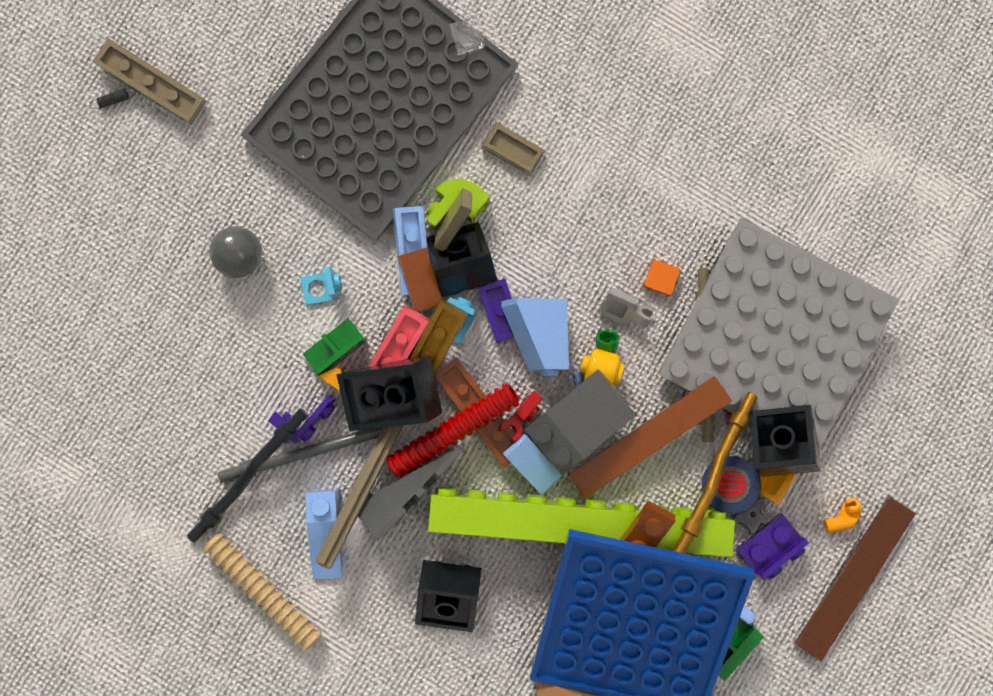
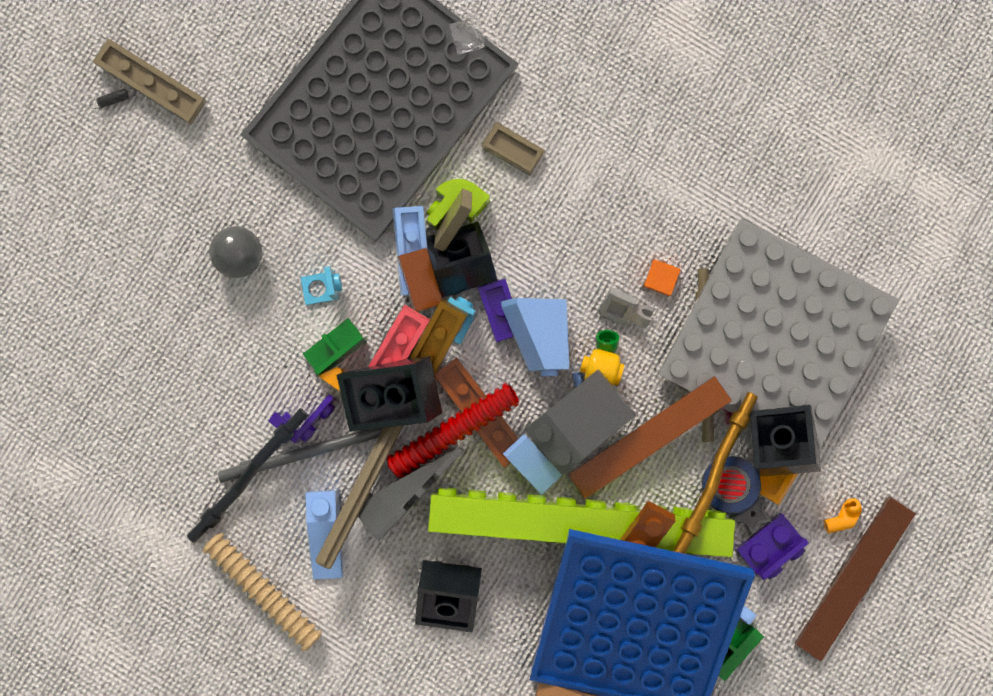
red plate [498,391,543,442] -> none

